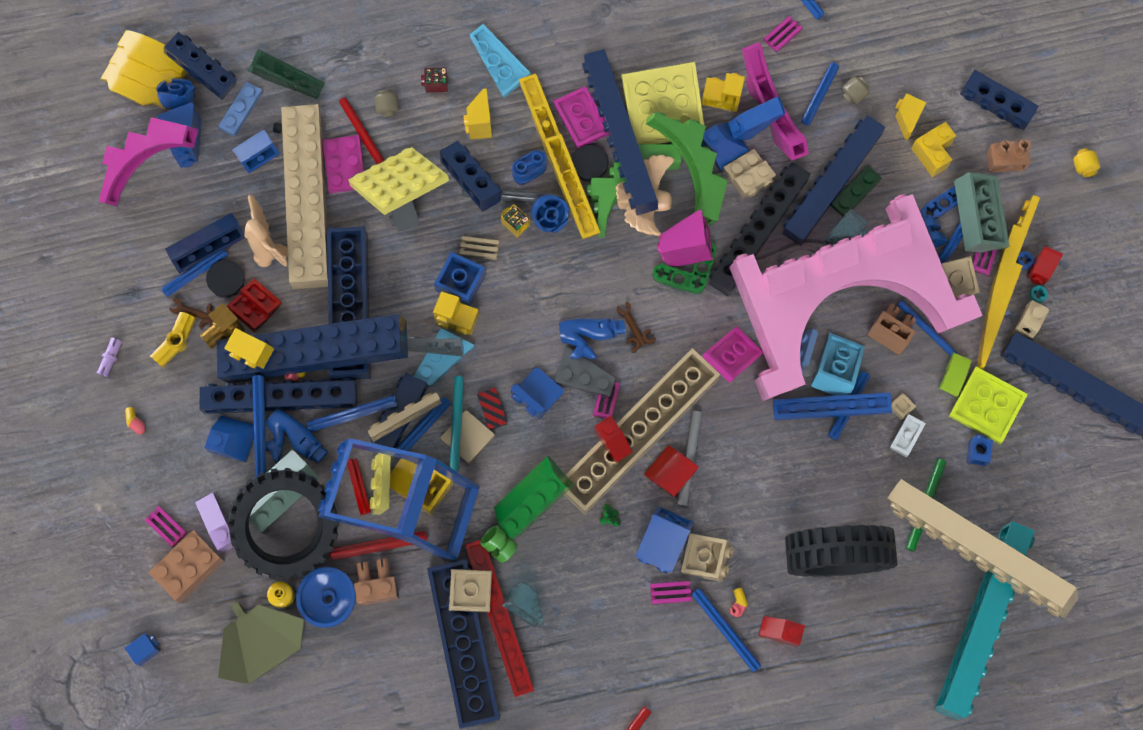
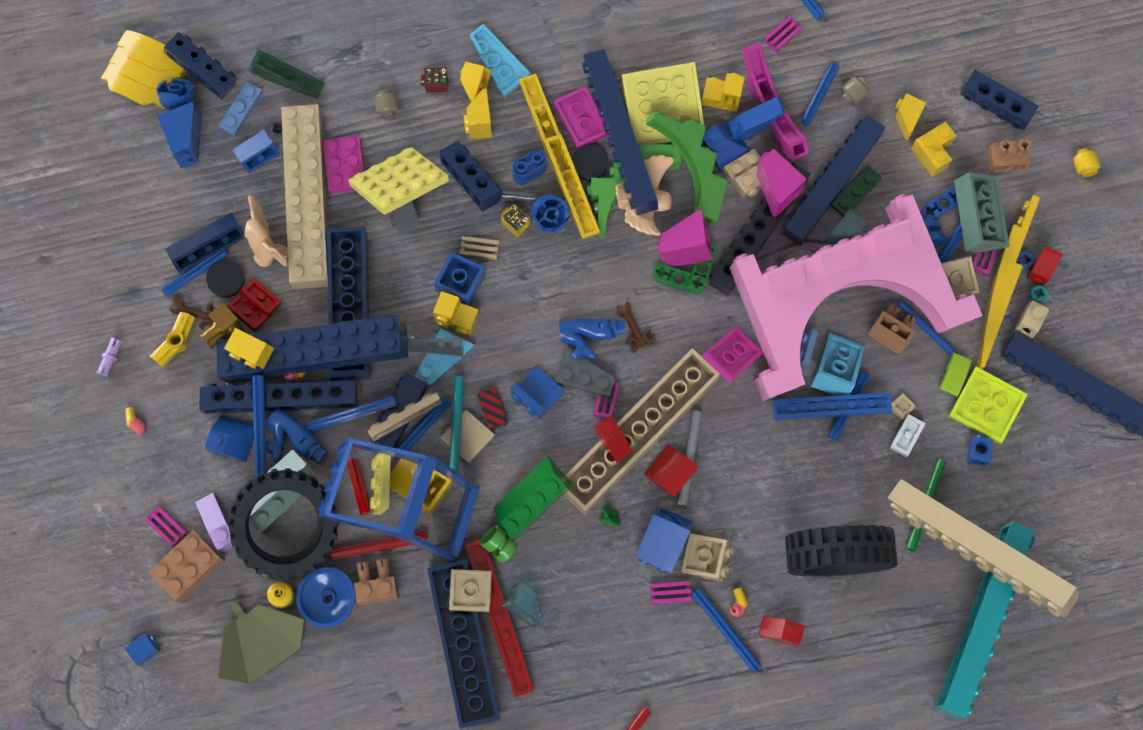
dark pink arch [99,117,198,206] -> none
red piece [339,97,385,165] -> none
none -> yellow slope [460,62,492,101]
none -> dark pink slope [756,148,806,217]

